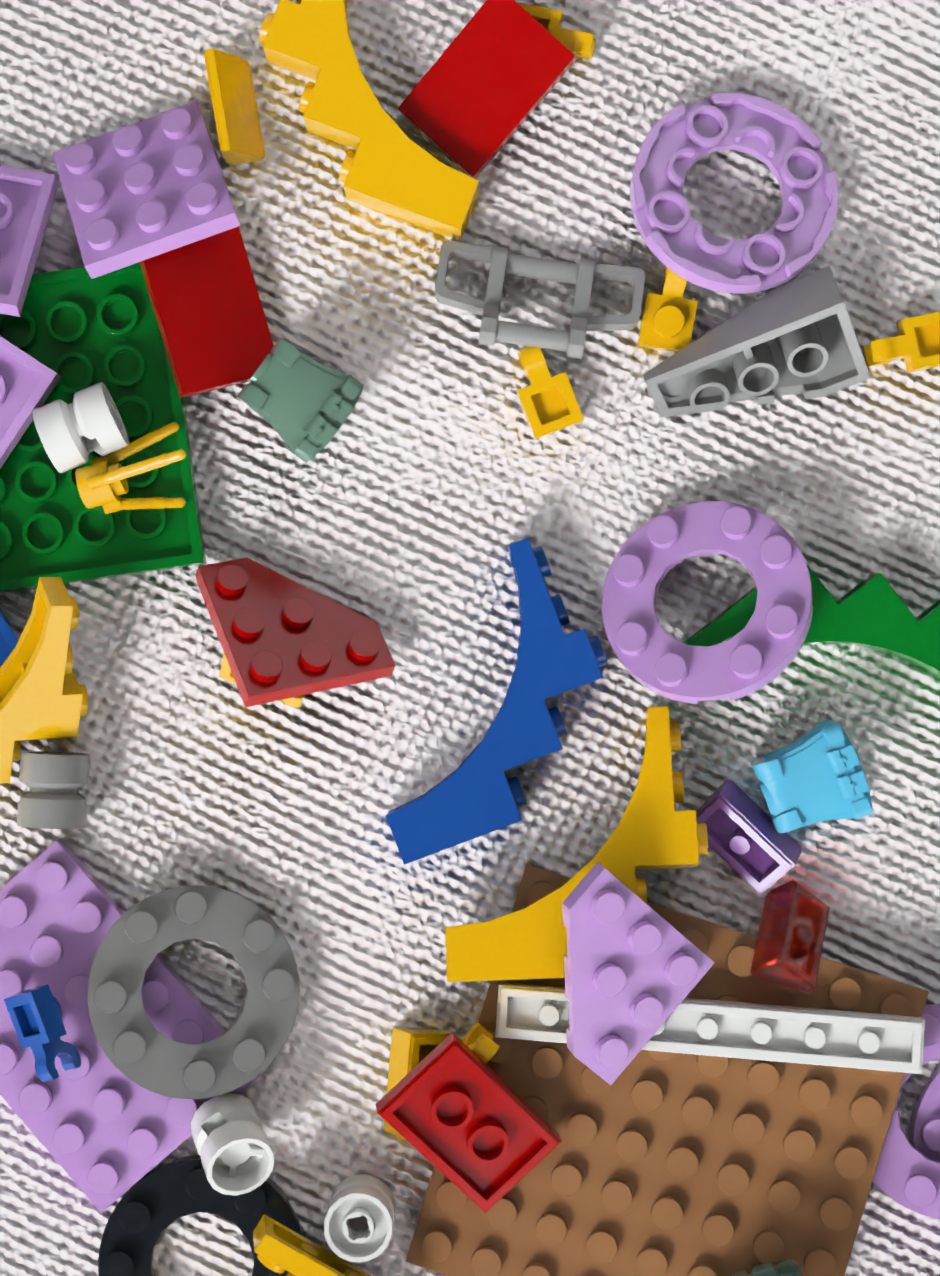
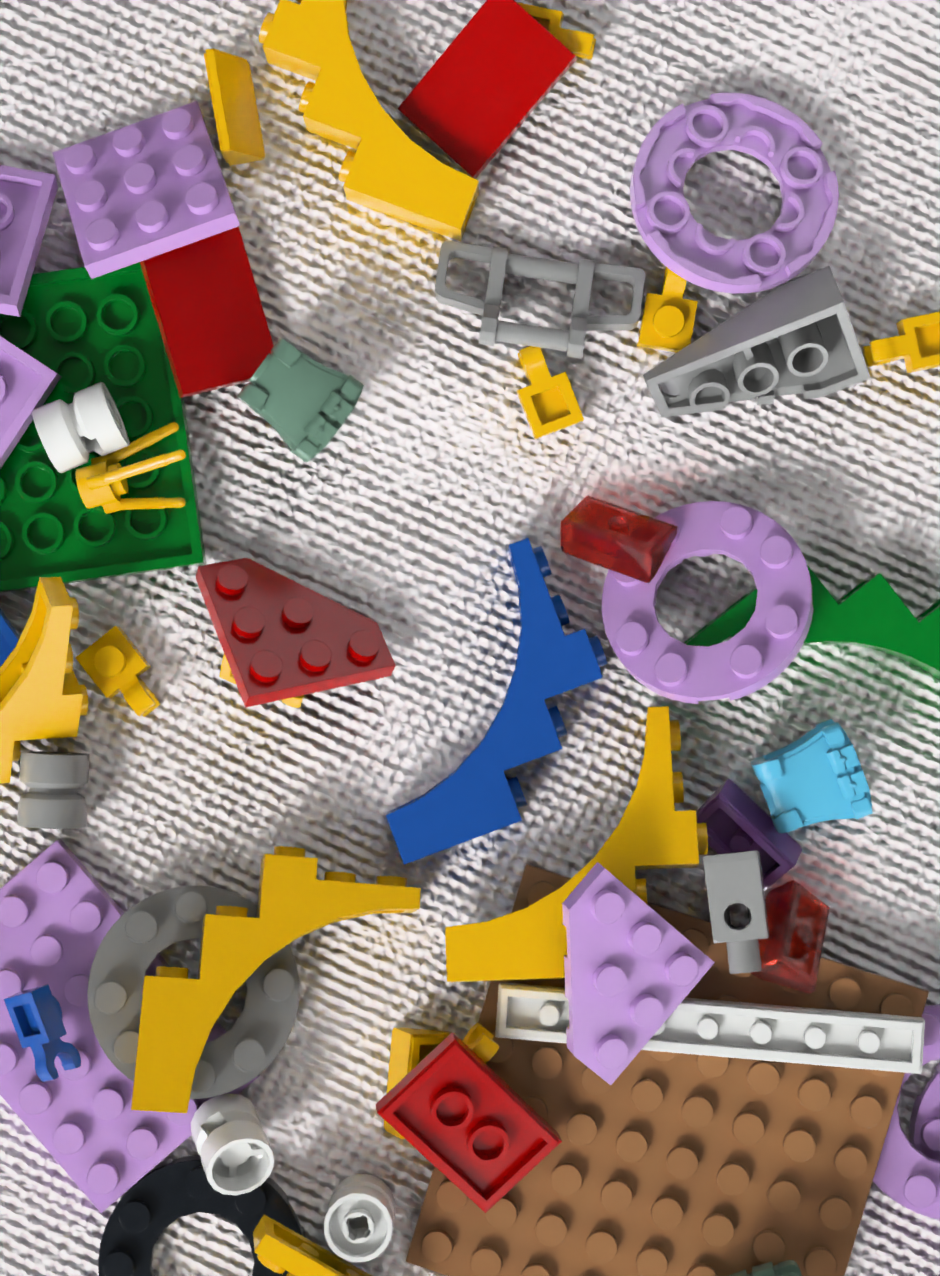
none -> yellow plate [75,625,161,717]
none -> yellow arch [131,846,421,1113]
none -> clear red slope [561,495,677,583]
none -> light grey torso [703,850,769,974]

